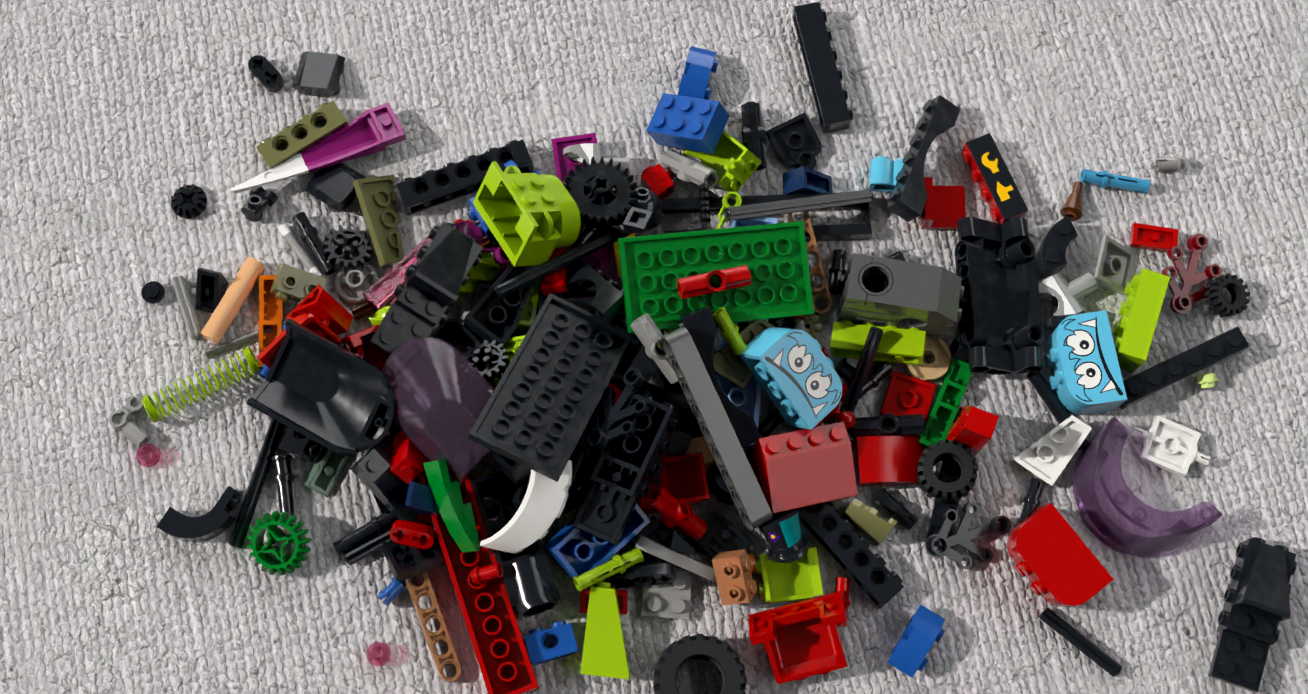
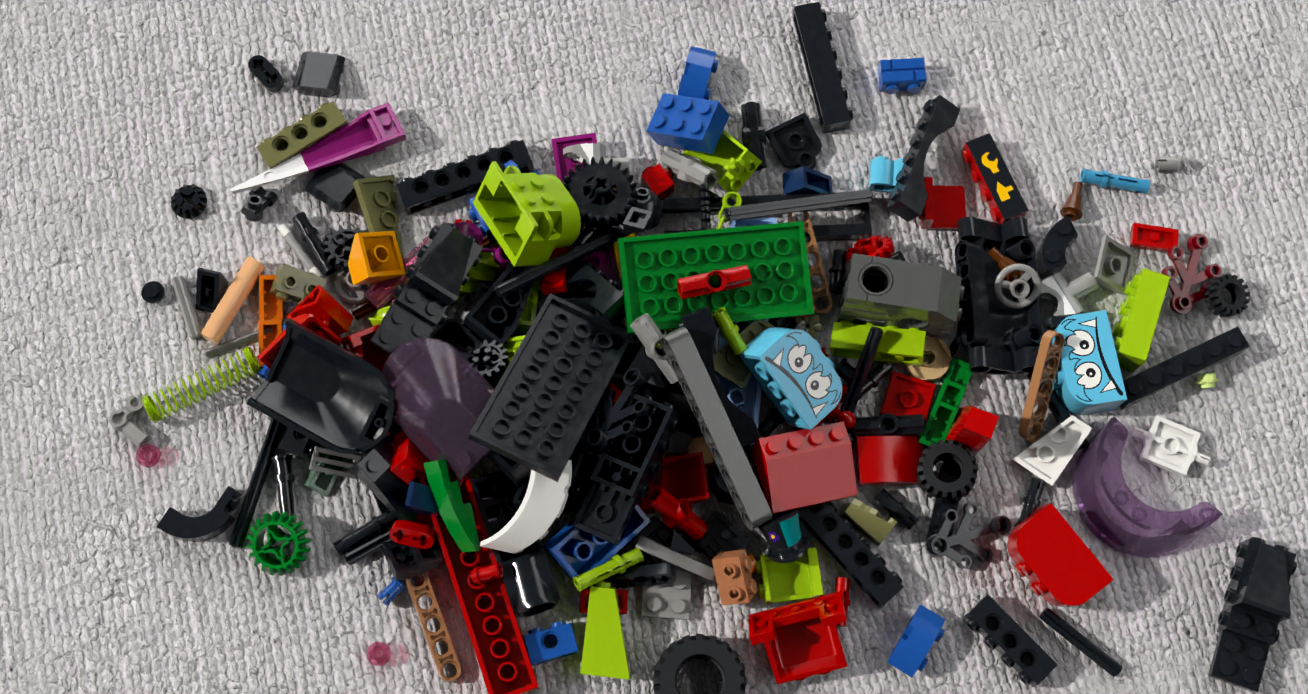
none -> light grey tile [309,446,361,479]
none -> light orange slope [348,231,405,285]
none -> red gear [845,235,895,265]
none -> blue brick [877,58,926,94]
none -> black brick [964,594,1058,687]
none -> reddish brown cone [988,247,1024,281]
none -> light grey piece [995,264,1041,309]
none -> medium nougat beam [1018,330,1065,442]

